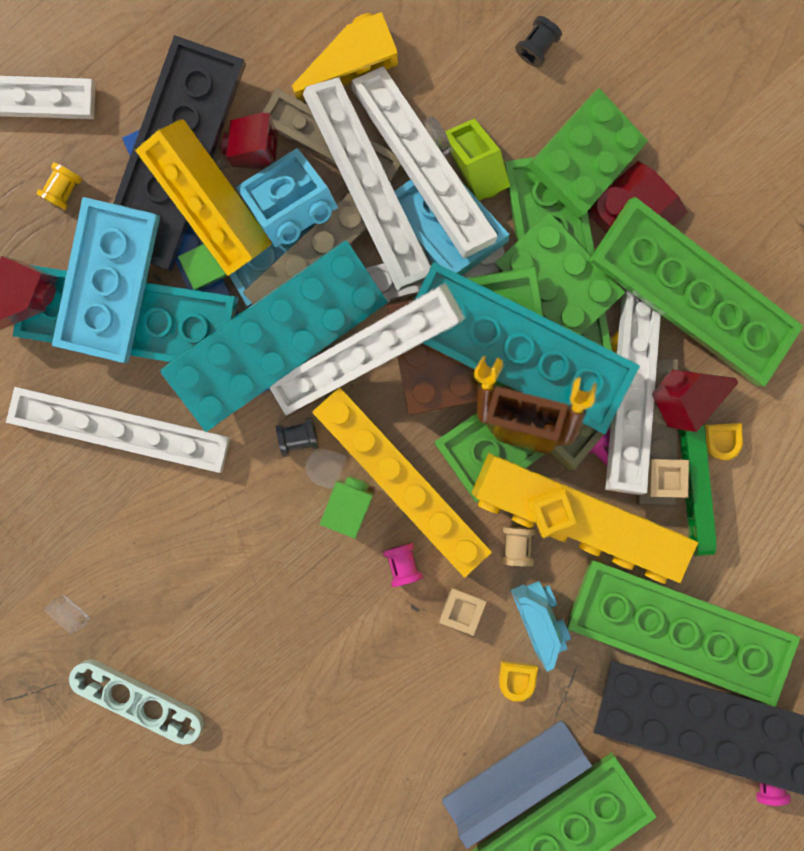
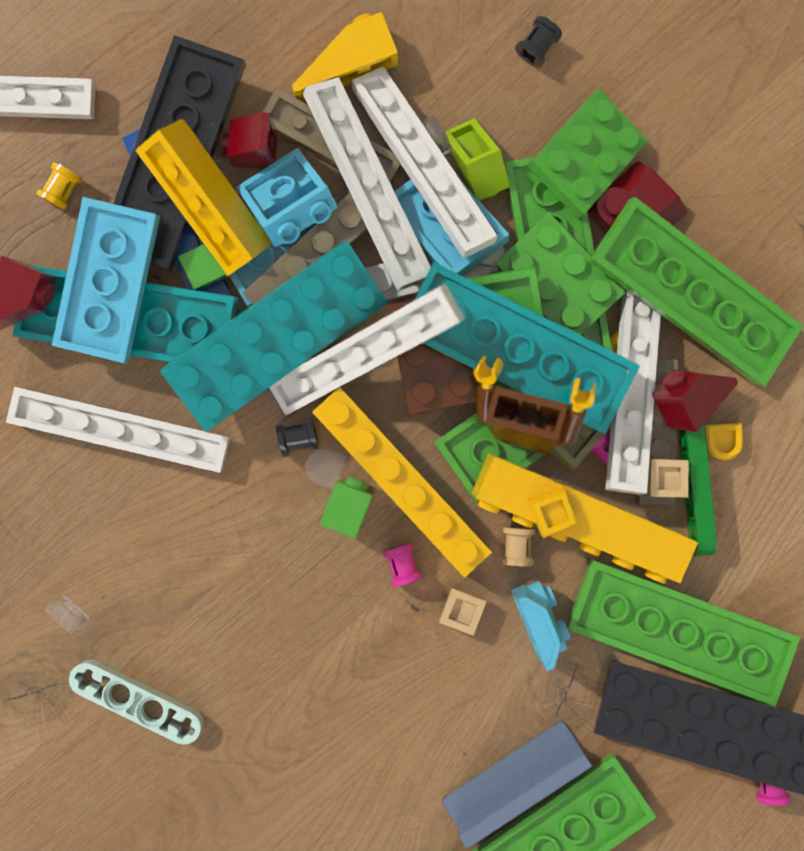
yellow tile [498,660,538,702] -> none

